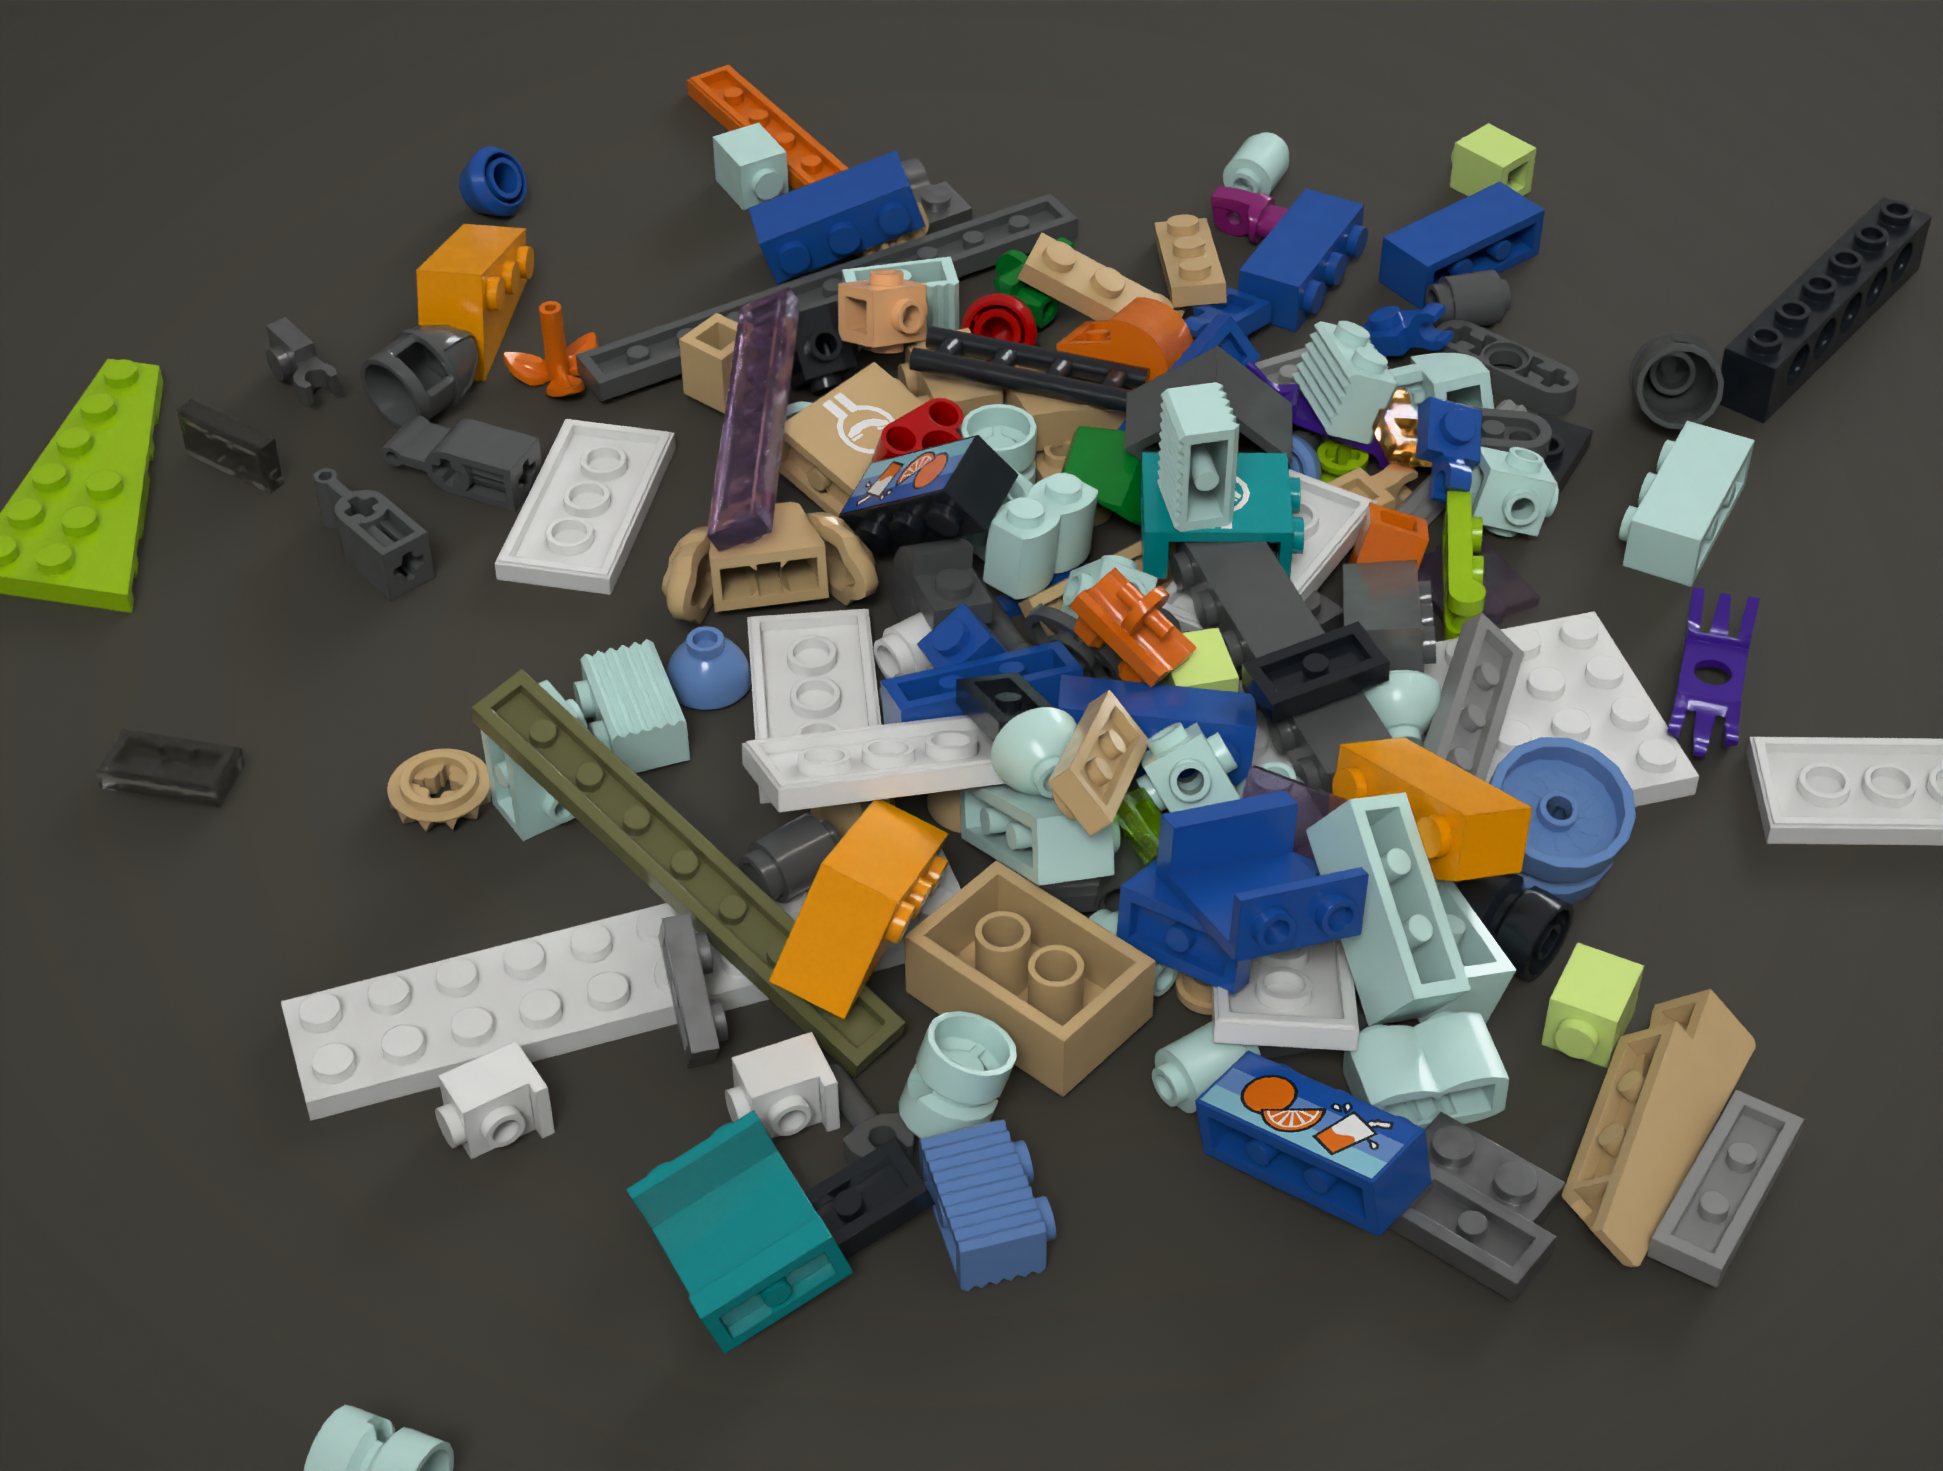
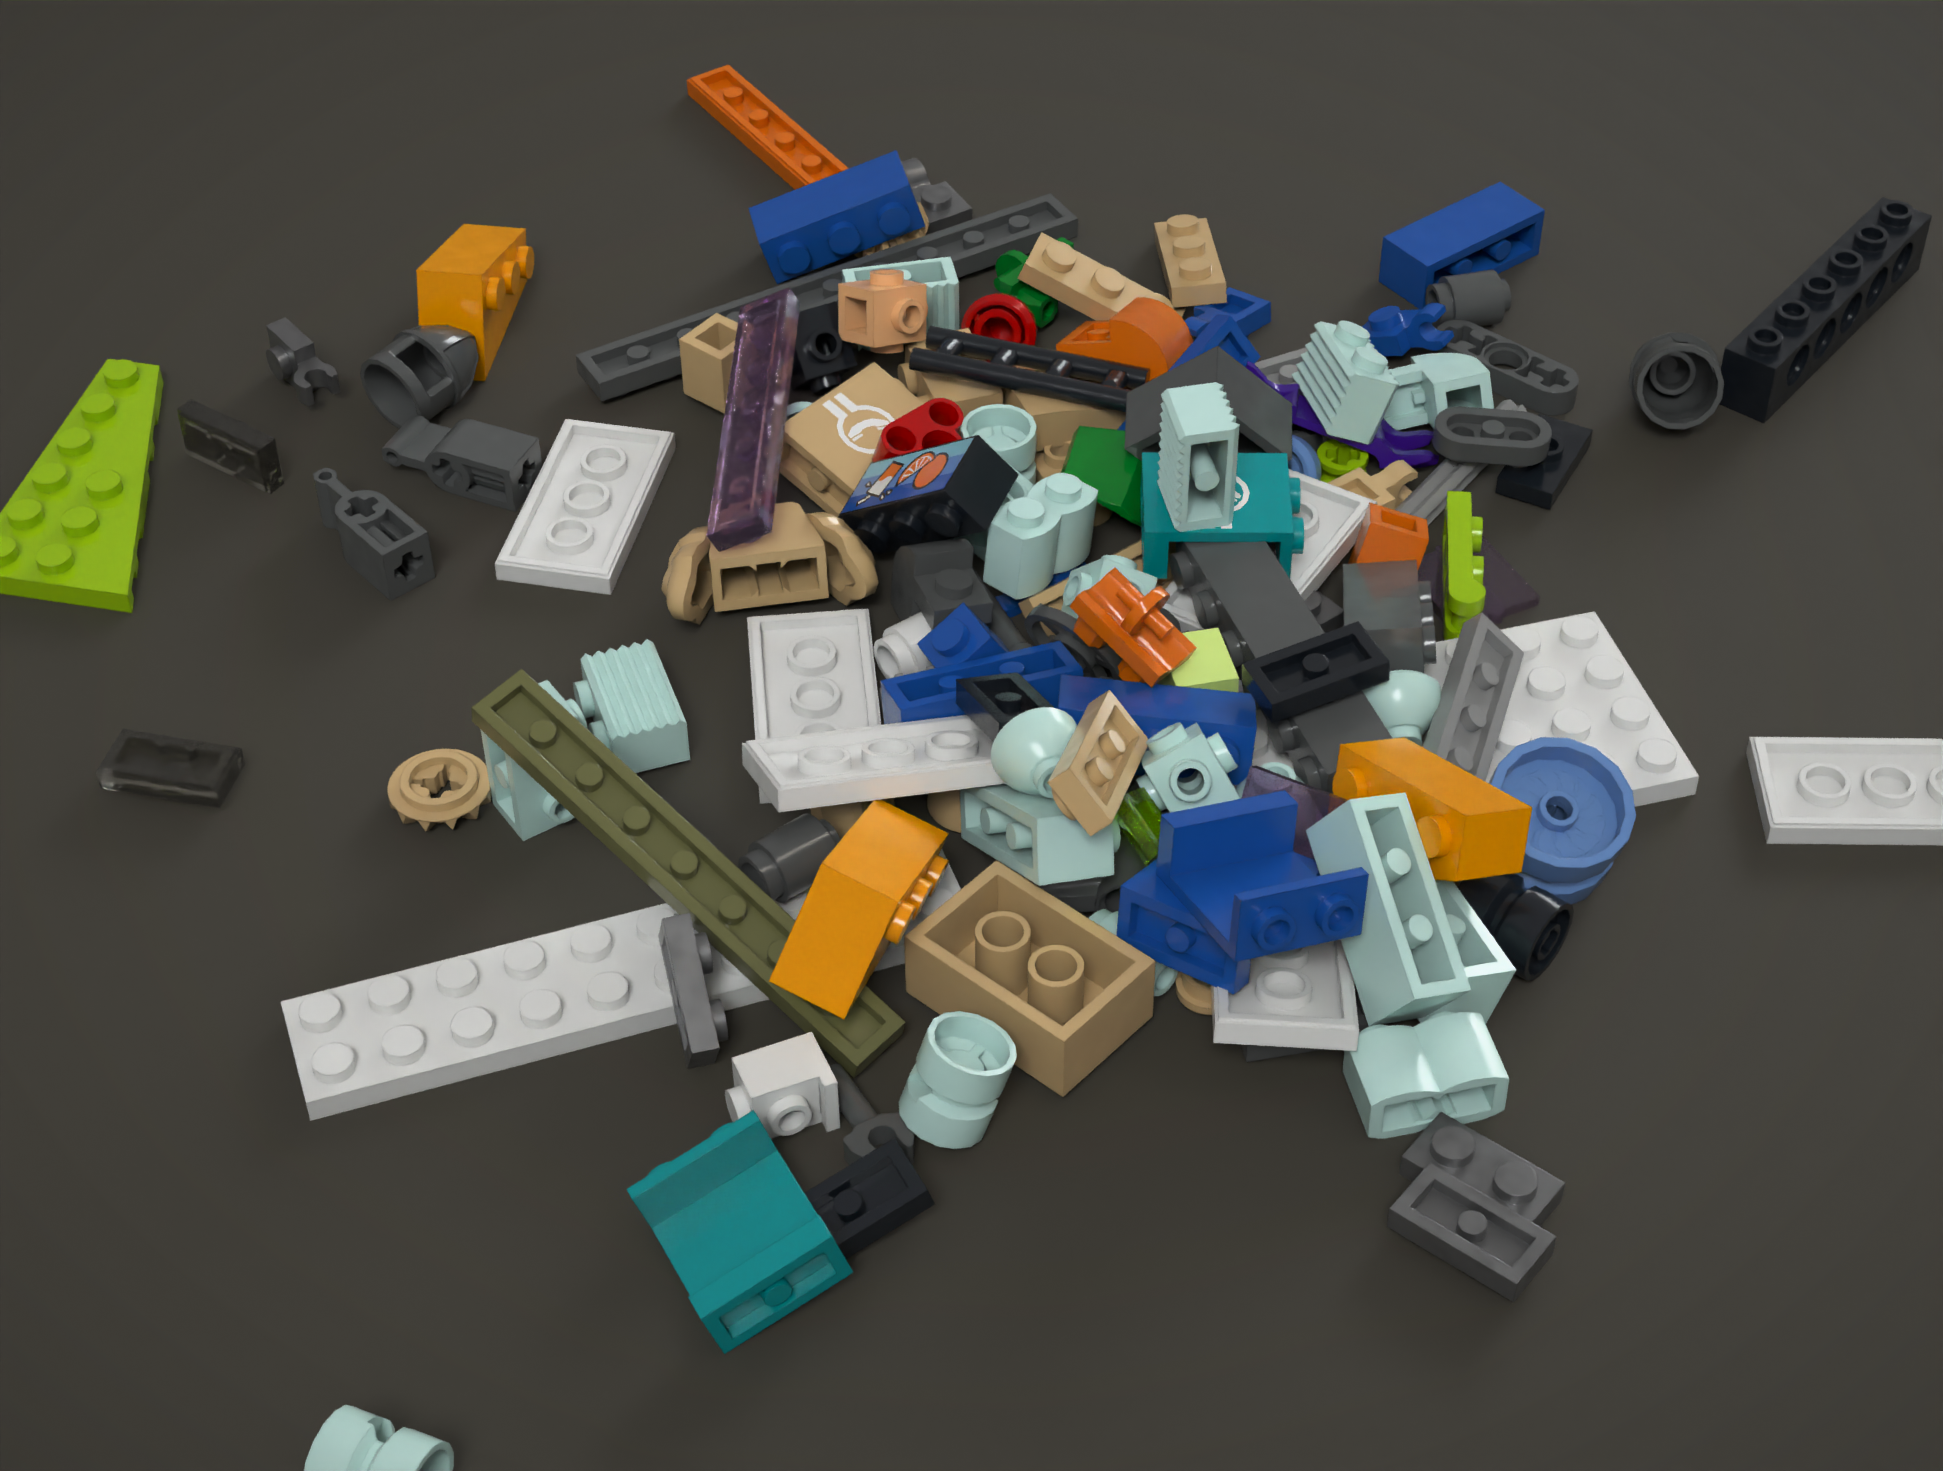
white brick [435,1041,555,1159] -> none
blue cone [459,146,527,217] -> none
orange plant [503,301,598,397] -> none
medium blue brick [666,626,752,710] -> none
light aqua brick [713,123,789,210] -> none
medium blue brick [919,1119,1056,1292] -> none
light aqua brick [1152,1021,1261,1113] -> none
brick [1195,1050,1431,1237] -> none
magenta piece [1211,186,1288,244] -> none
light aqua brick [1223,132,1289,195] -> none
blue brick [1238,188,1368,332] -> none
clear orange plate [1371,387,1432,468] -> none
blue plate [1416,396,1482,504] -> none
yellowish green brick [1450,123,1537,196] -> none
light aqua brick [1469,446,1559,537] -> none
yellowish green brick [1541,942,1644,1068] -> none
tan wedge [1561,989,1756,1267] -> none
light aqua brick [1619,421,1755,587] -> none
light grey plate [1647,1090,1804,1288] -> none
dark purple piece [1668,587,1760,757] -> none

